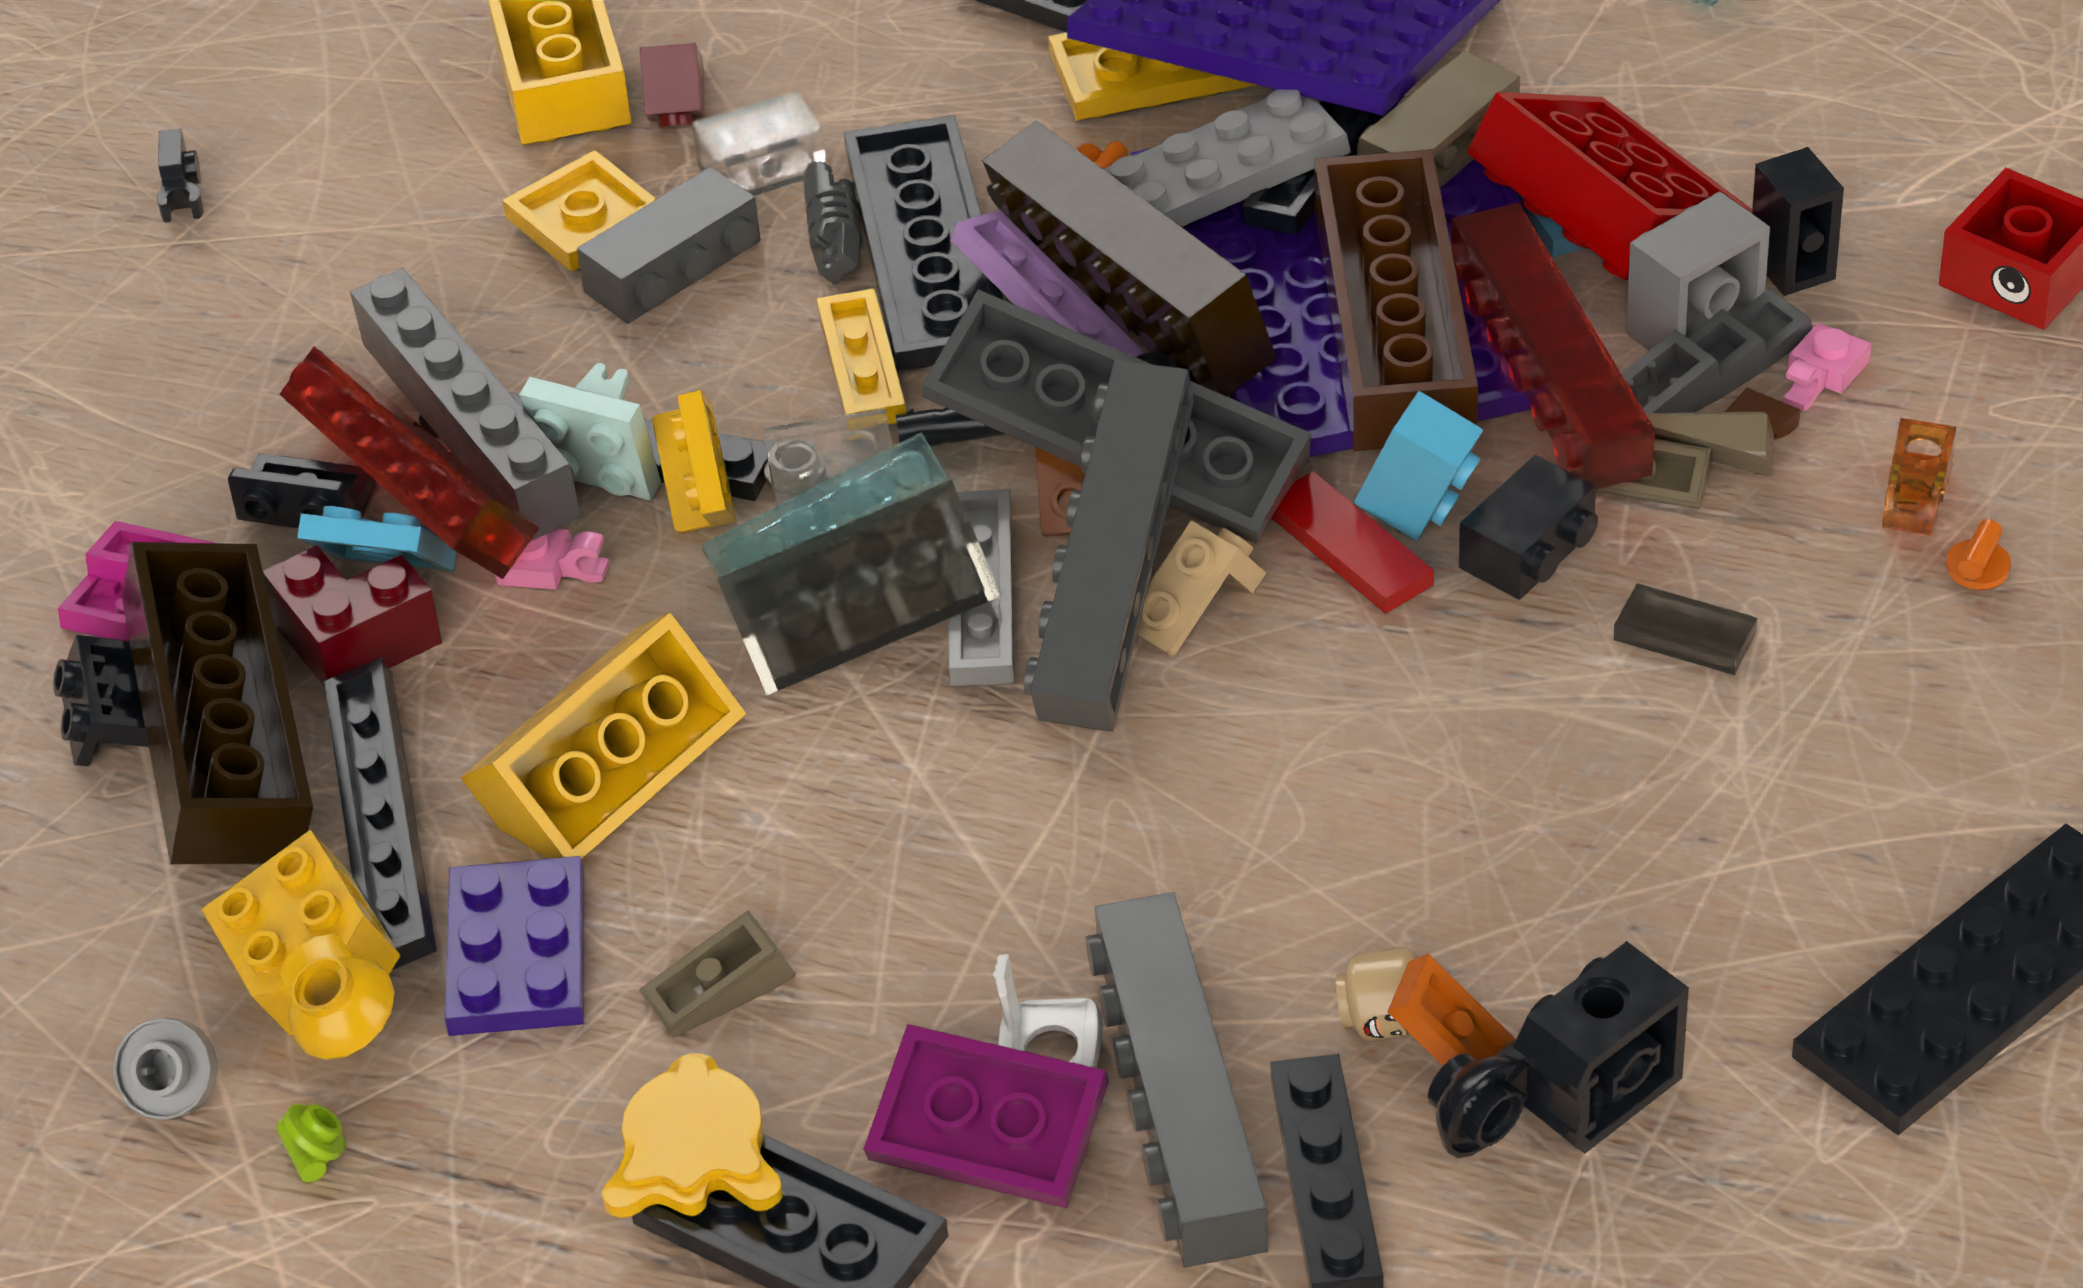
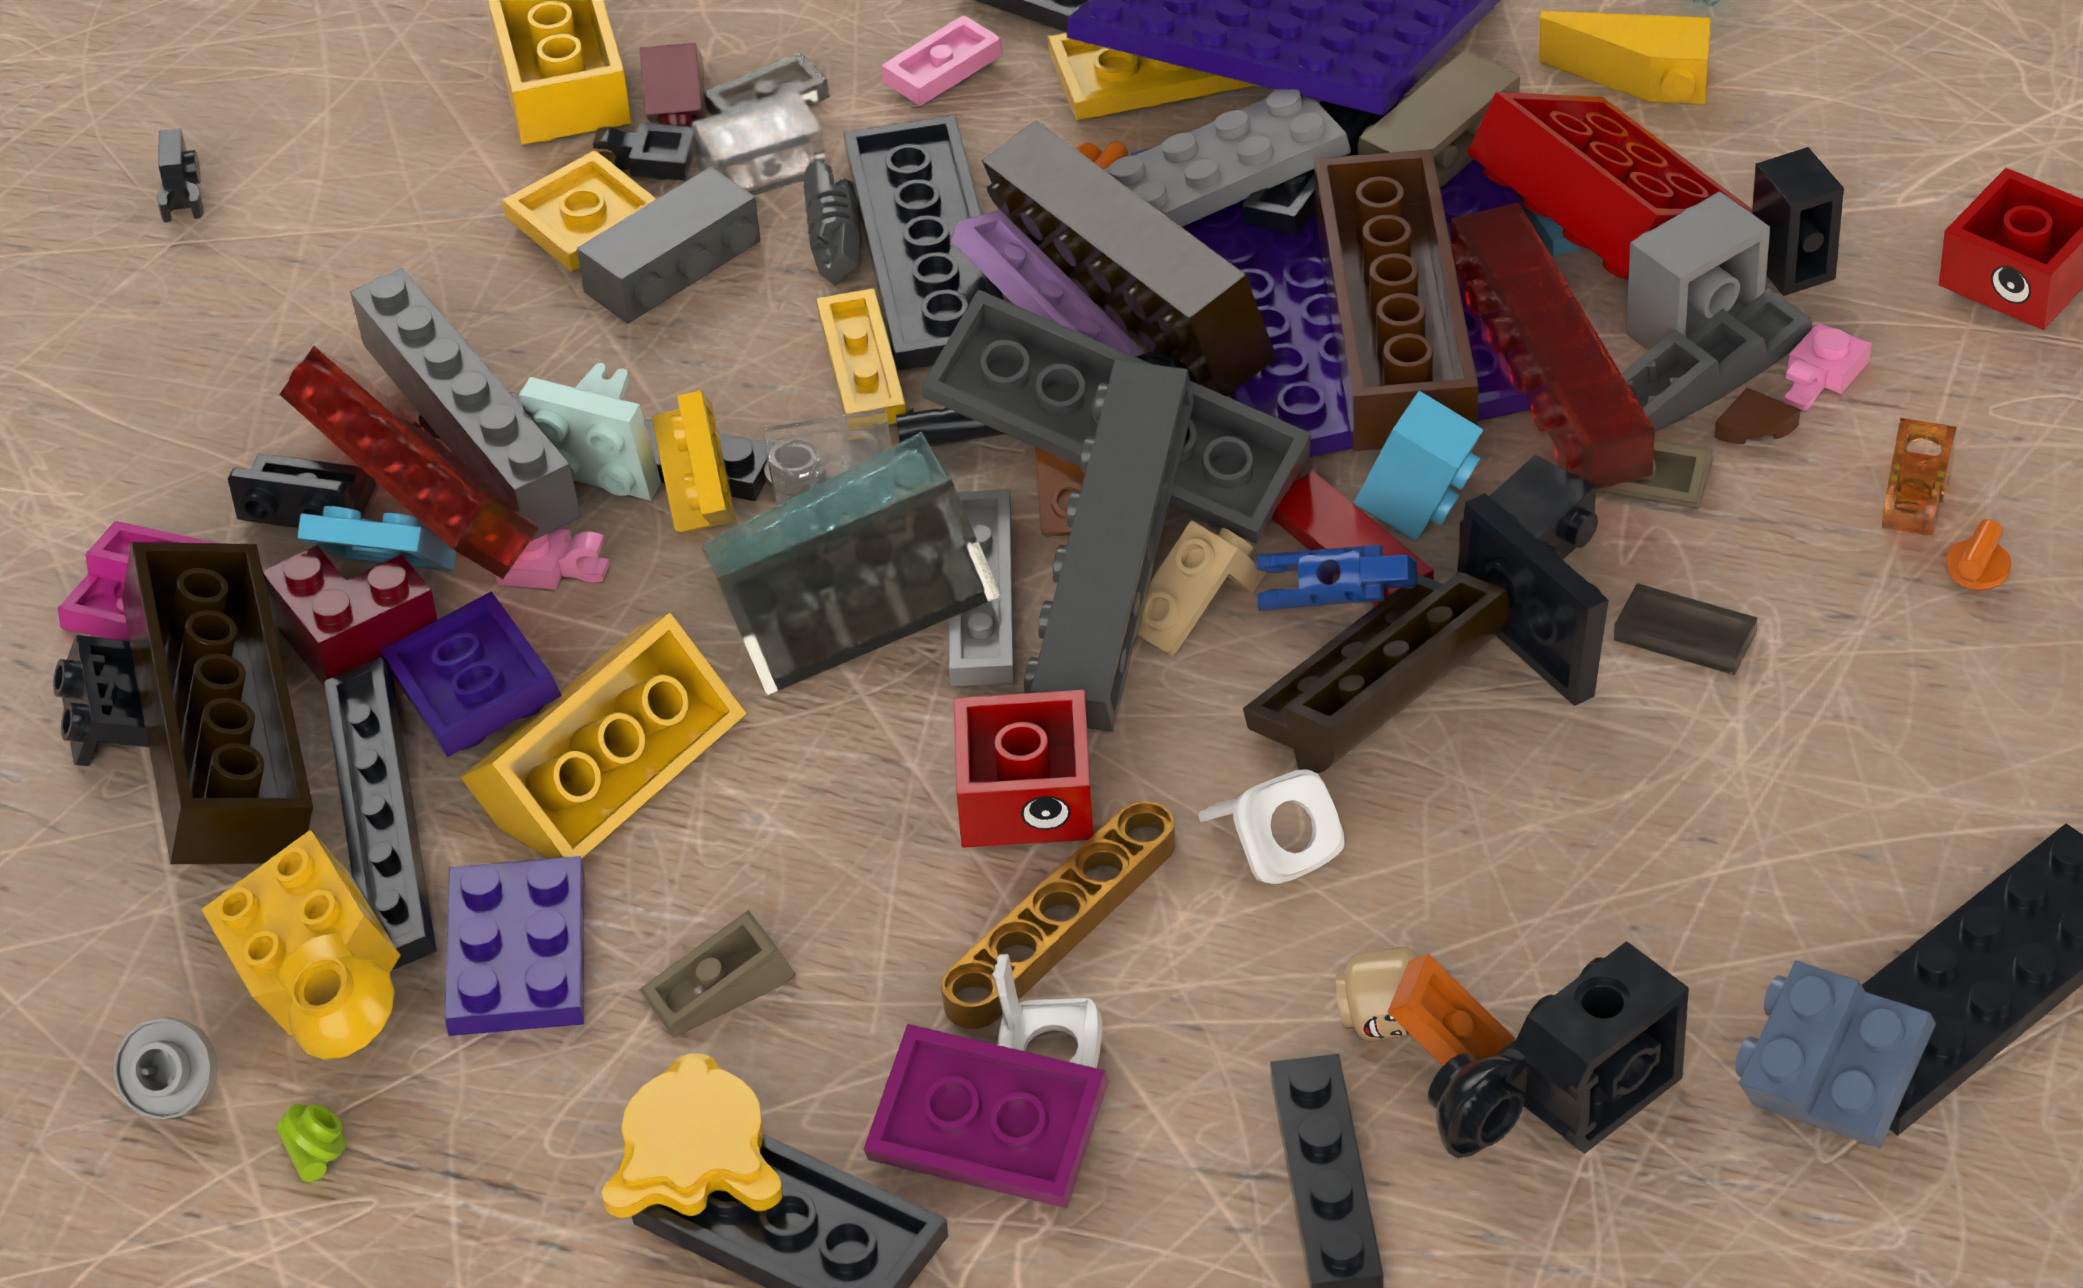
dark grey brick [1085,892,1268,1268] -> none
dark tan slope [1643,412,1774,475] -> none
none -> dark purple plate [380,591,562,757]
none -> black plate [593,122,696,181]
none -> clear smoke plate [704,51,830,138]
none -> bright pink plate [881,15,1002,106]
none -> pearl gold beam [941,801,1175,1029]
none -> red brick [953,690,1093,848]
none -> white piece [1198,769,1344,884]
none -> dark brown brick [1243,571,1510,773]
none -> blue hinge [1256,545,1418,611]
none -> black plate [1457,493,1609,706]
none -> yellow slope [1539,10,1711,105]
none -> sand blue plate [1736,960,1936,1148]

